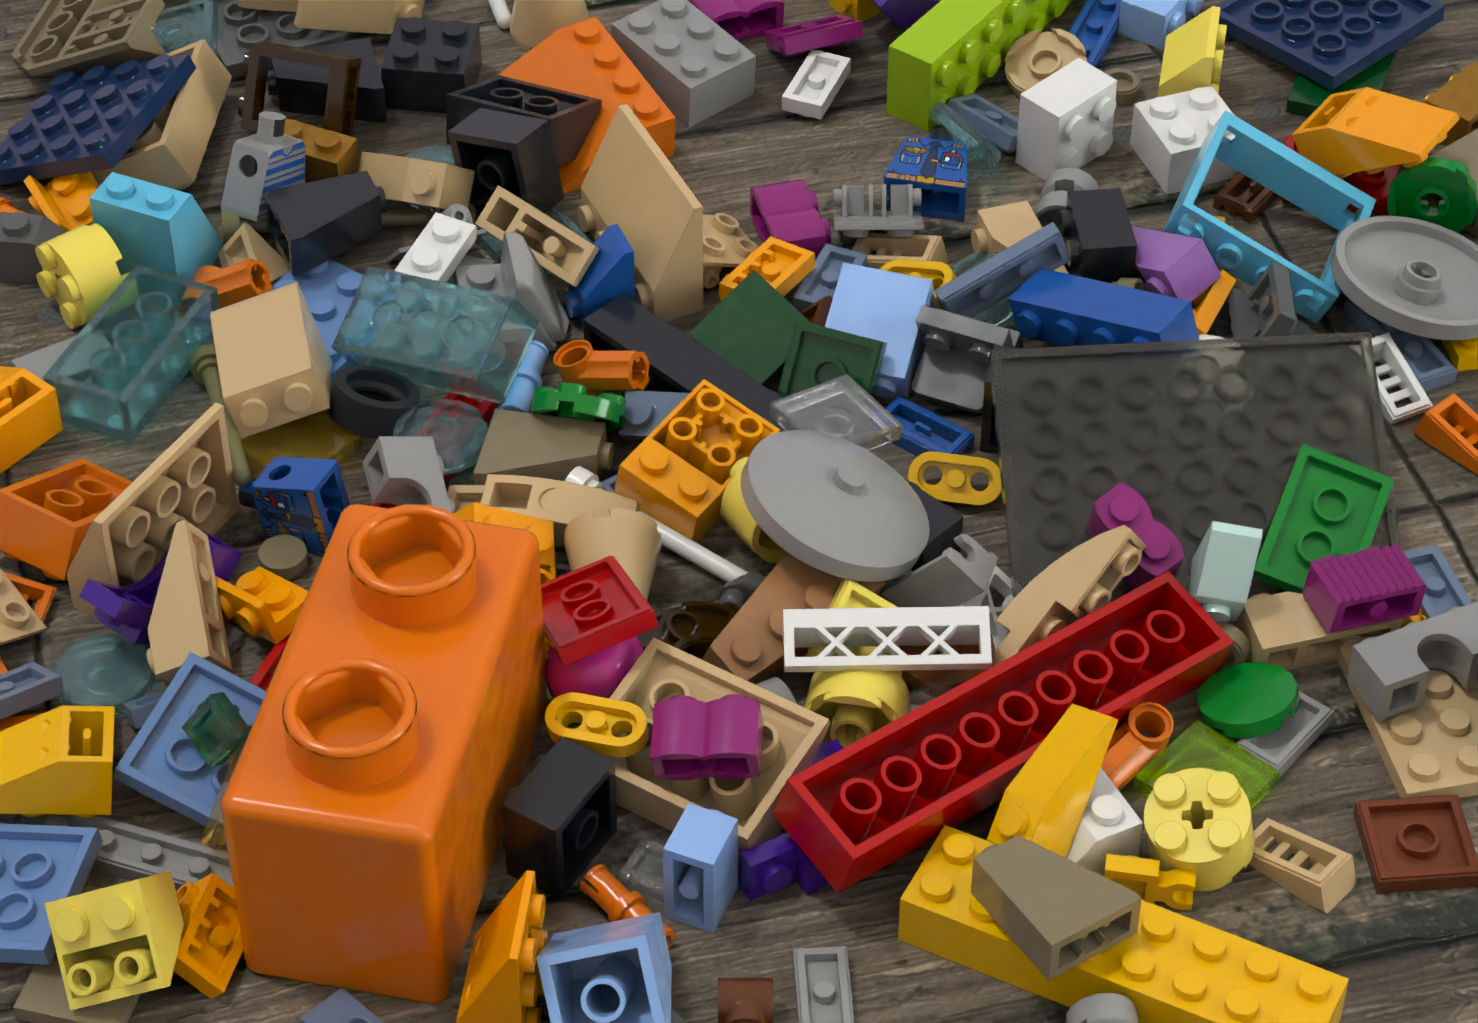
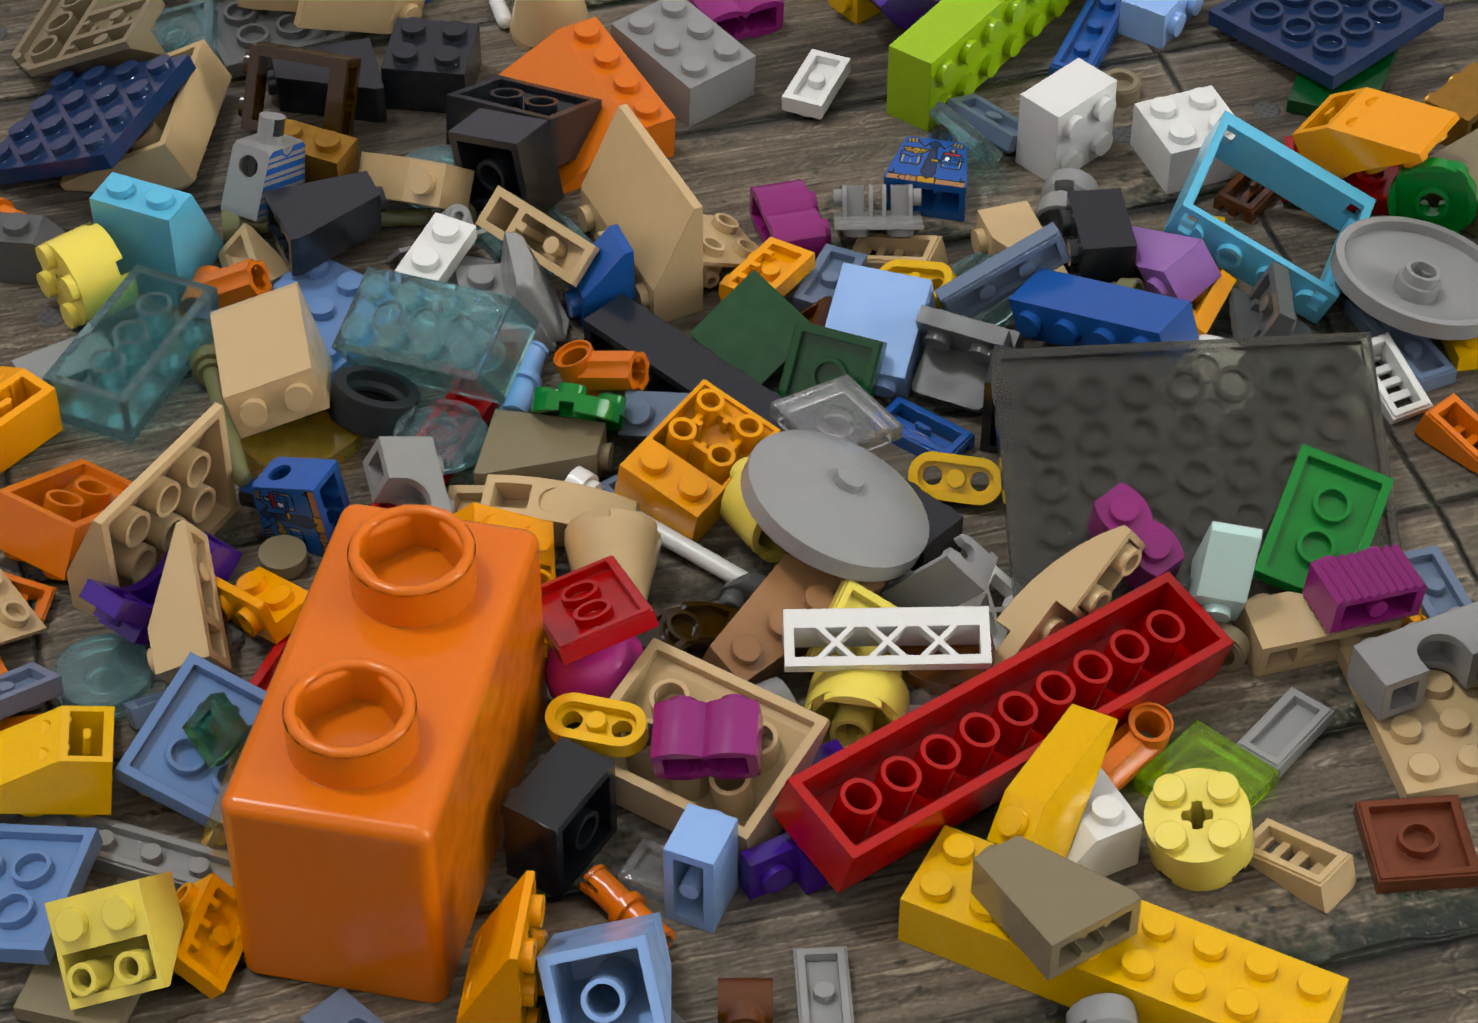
light orange bracket [23,172,100,232] -> none
magenta plate [764,14,864,57] -> none
tan tile [1004,28,1088,98] -> none
yellow plate [1104,854,1196,910] -> none
light yellow slope [1158,6,1227,97] -> none
green tile [1196,662,1300,739] -> none

